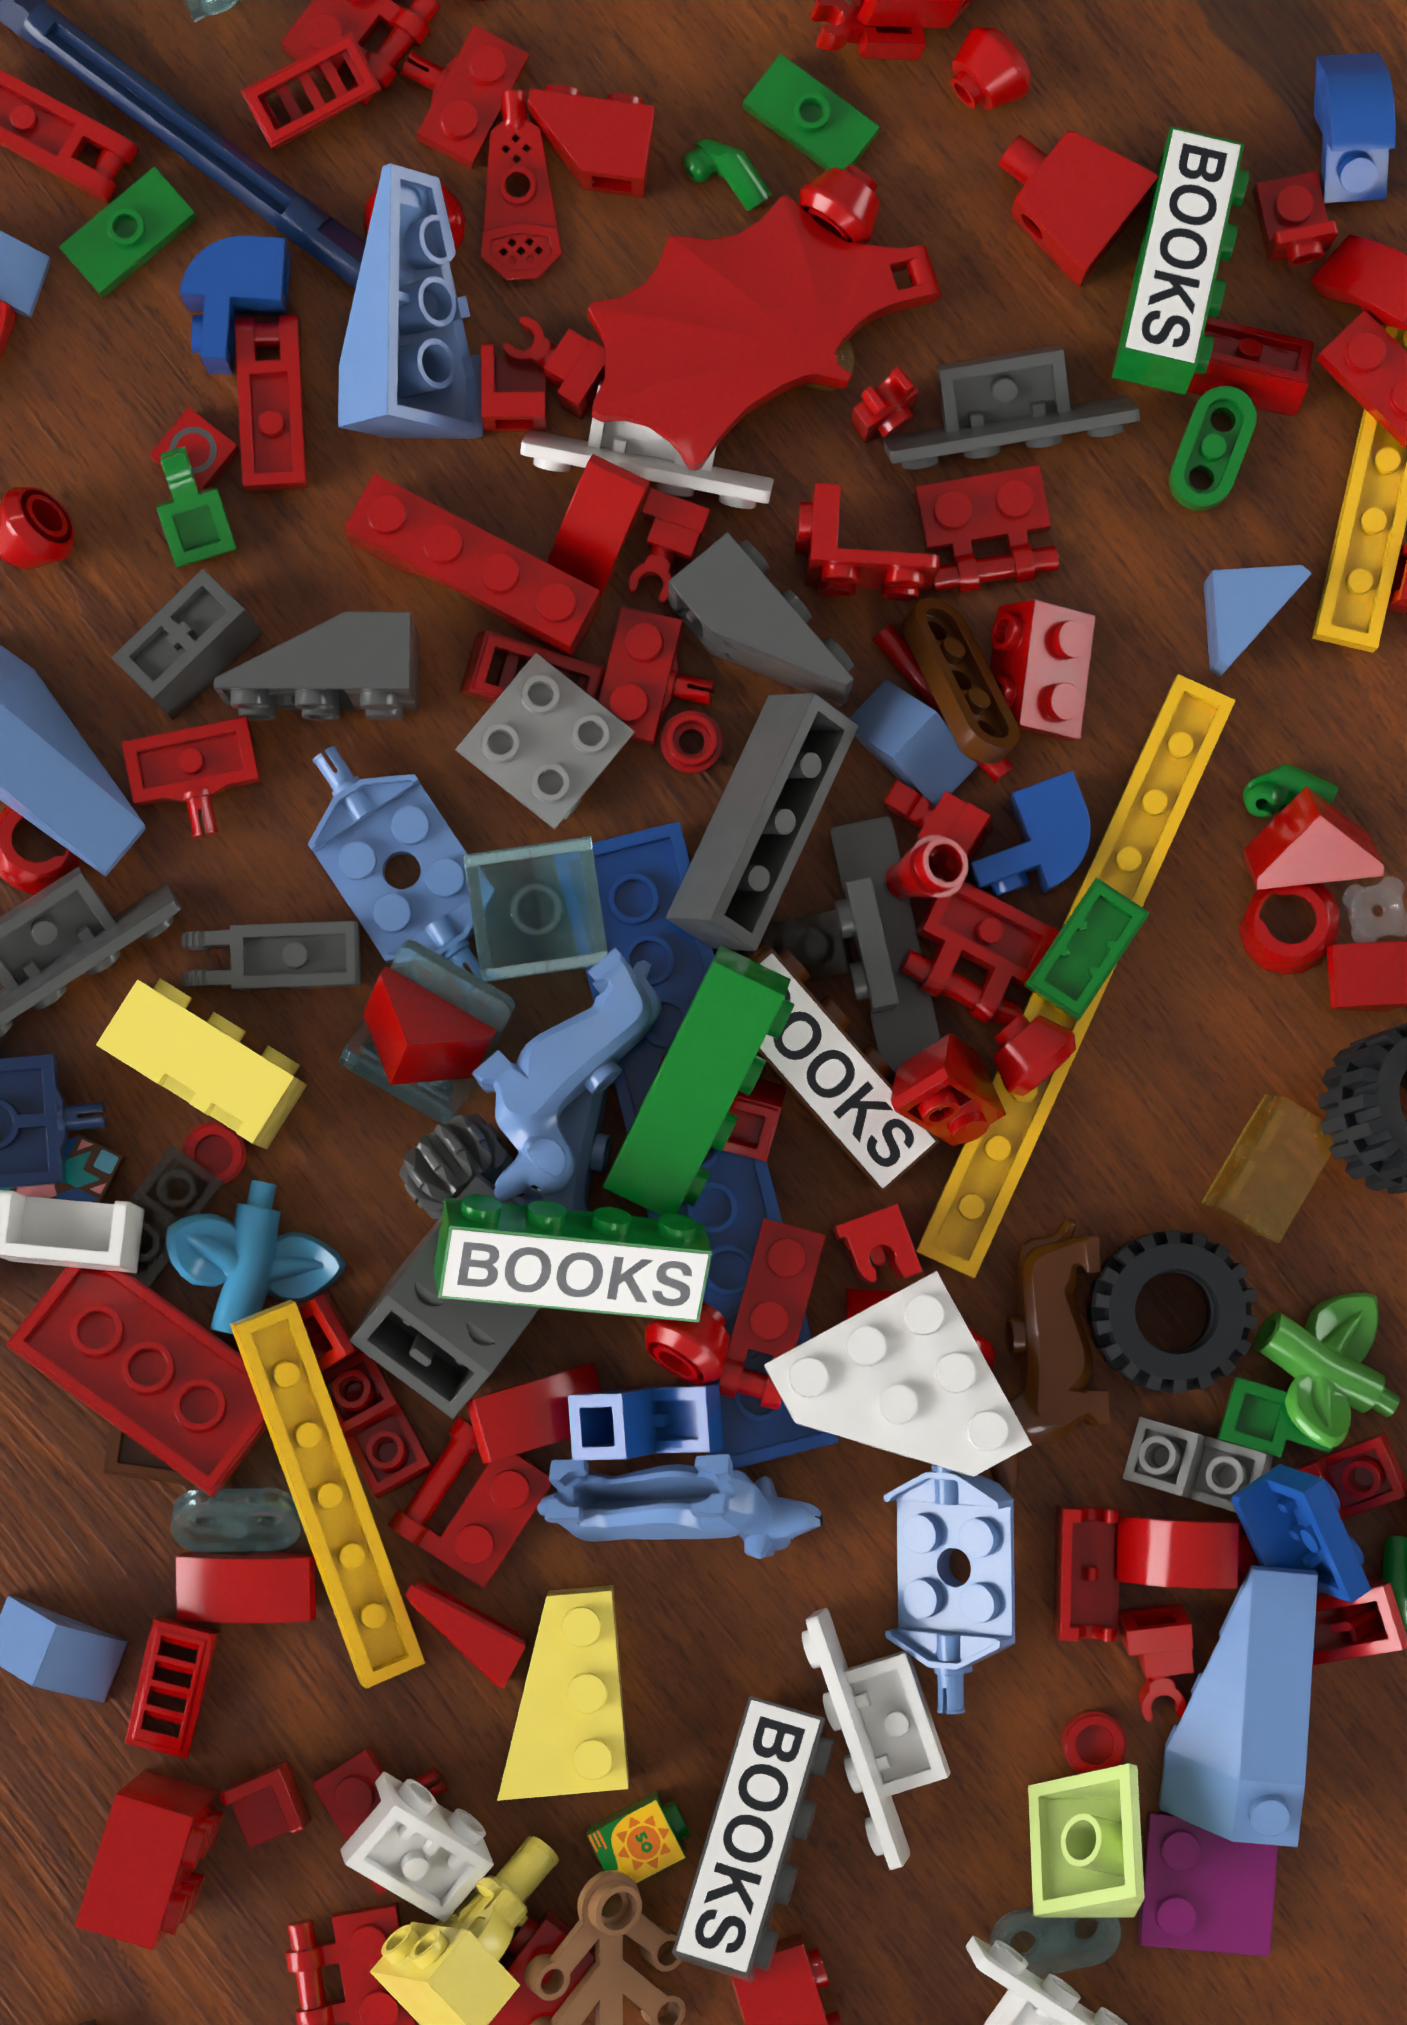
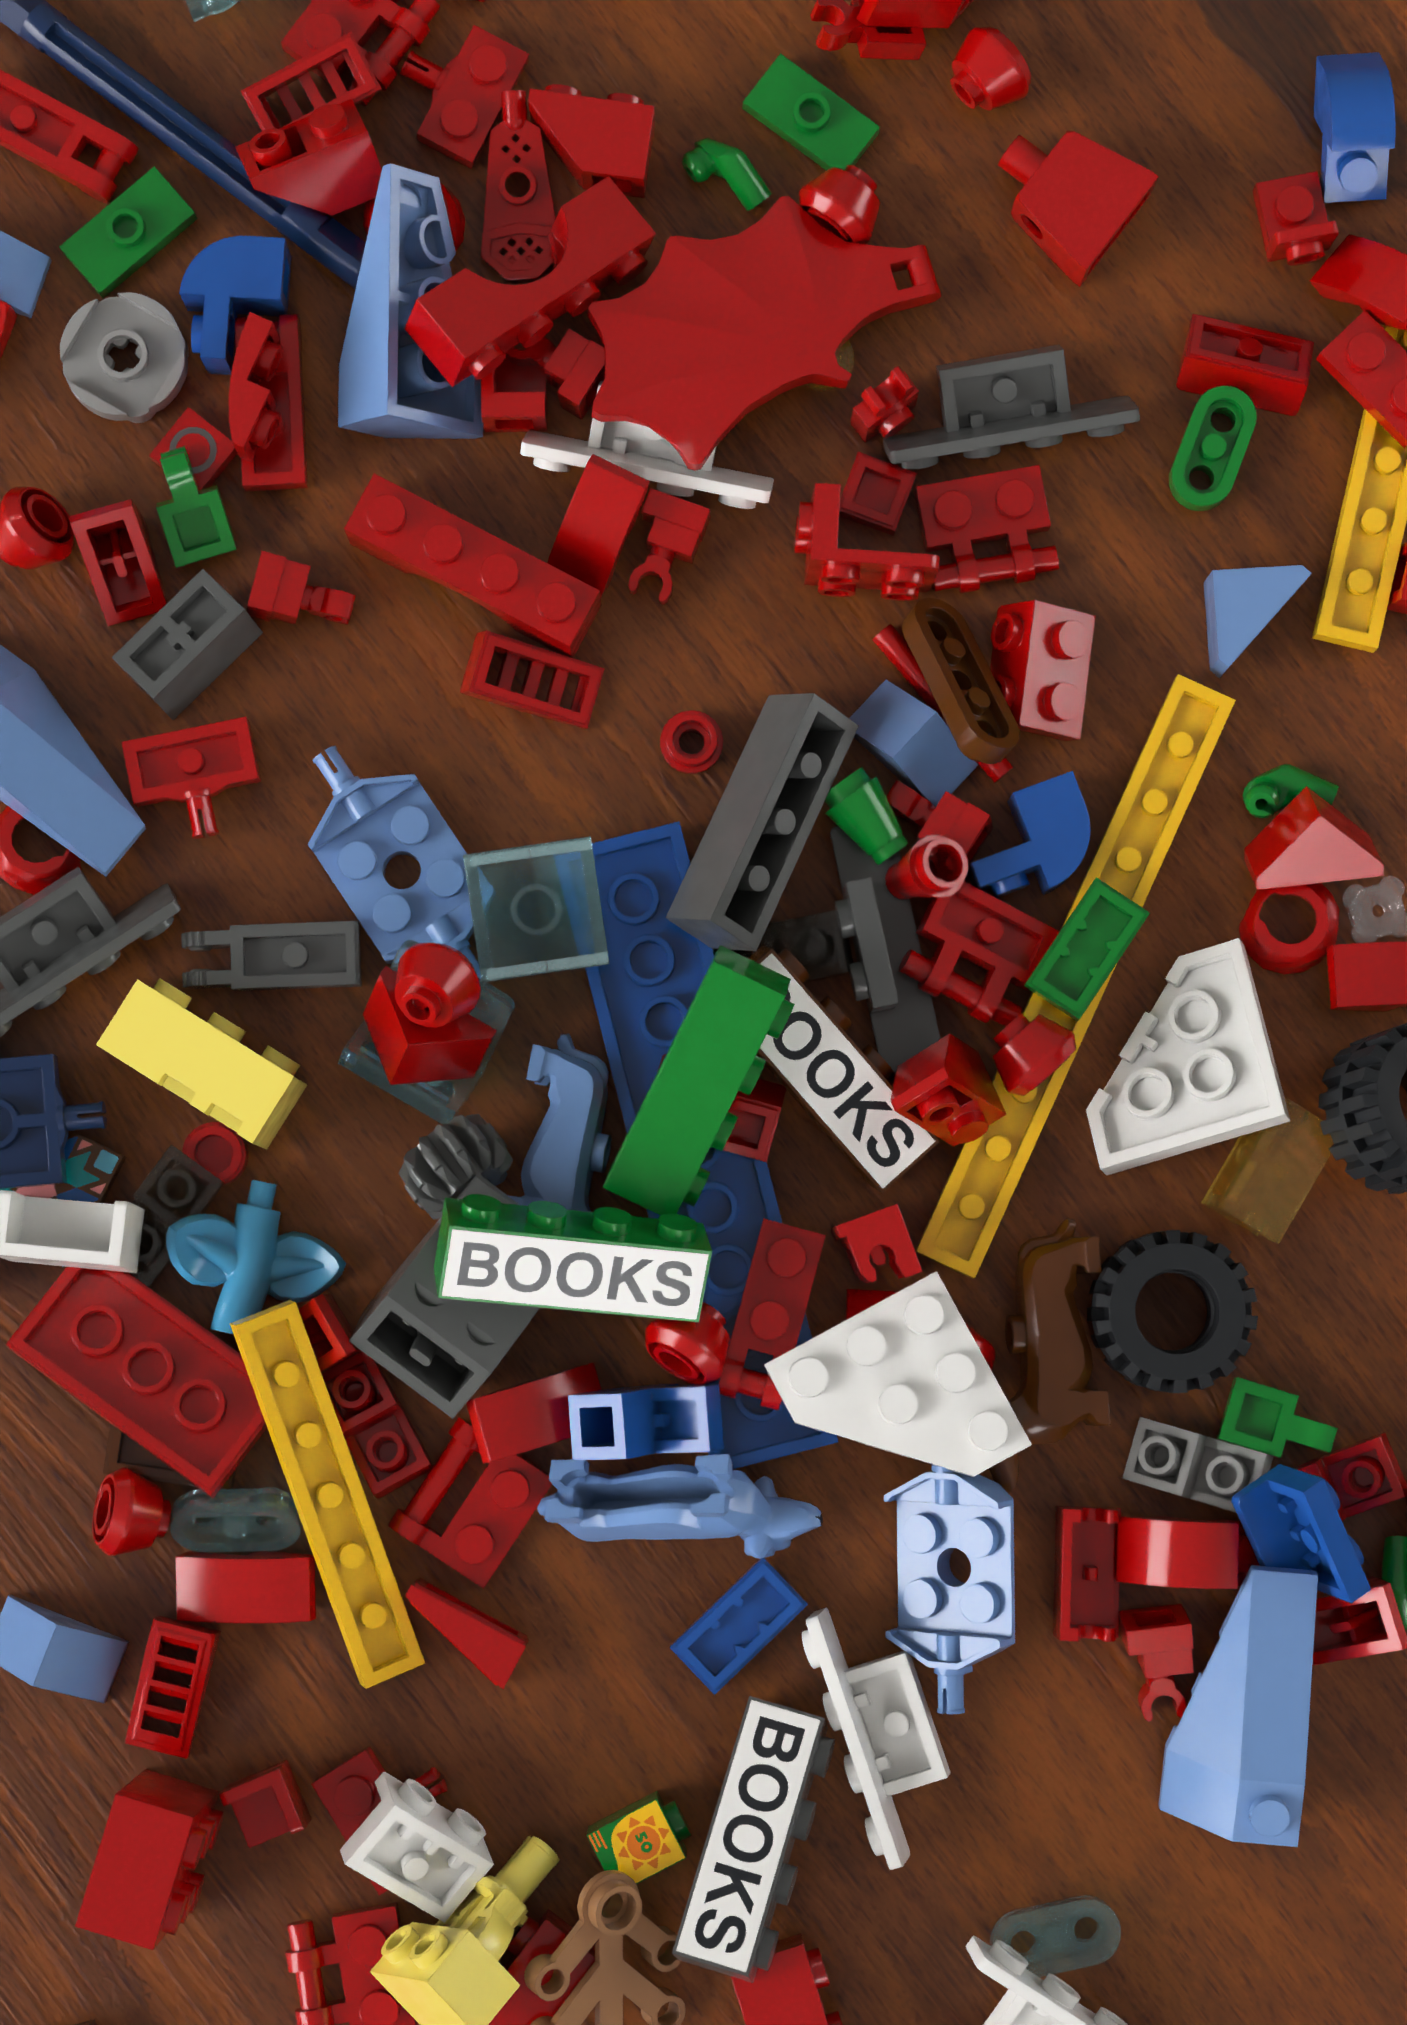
dark grey slope [214,612,419,721] -> none
light grey hinge [455,653,635,830] -> none
medium blue animal [472,948,662,1203] -> none
light yellow wedge [497,1585,629,1801] -> none
red plate [598,607,716,746] -> none
dark grey slope [668,532,854,706] -> none
yellowish green slope [1028,1764,1145,1918] -> none
red tile [1060,1709,1127,1774] -> none
brick [1111,126,1250,395] -> none
magenta plate [1137,1811,1278,1957] -> none
bright green plant [1254,1292,1400,1449] -> none
none -> light grey plate [60,292,189,423]
none -> red slope [69,499,168,626]
none -> red cone [92,1467,171,1556]
none -> red slope [228,312,283,462]
none -> red slope [235,99,382,216]
none -> red piece [246,551,356,625]
none -> red cone [395,943,481,1028]
none -> red arch [404,176,656,387]
none -> blue plate [670,1558,808,1695]
none -> green cone [824,767,909,865]
none -> red tile [839,451,917,536]
none -> white plate [1086,938,1290,1176]

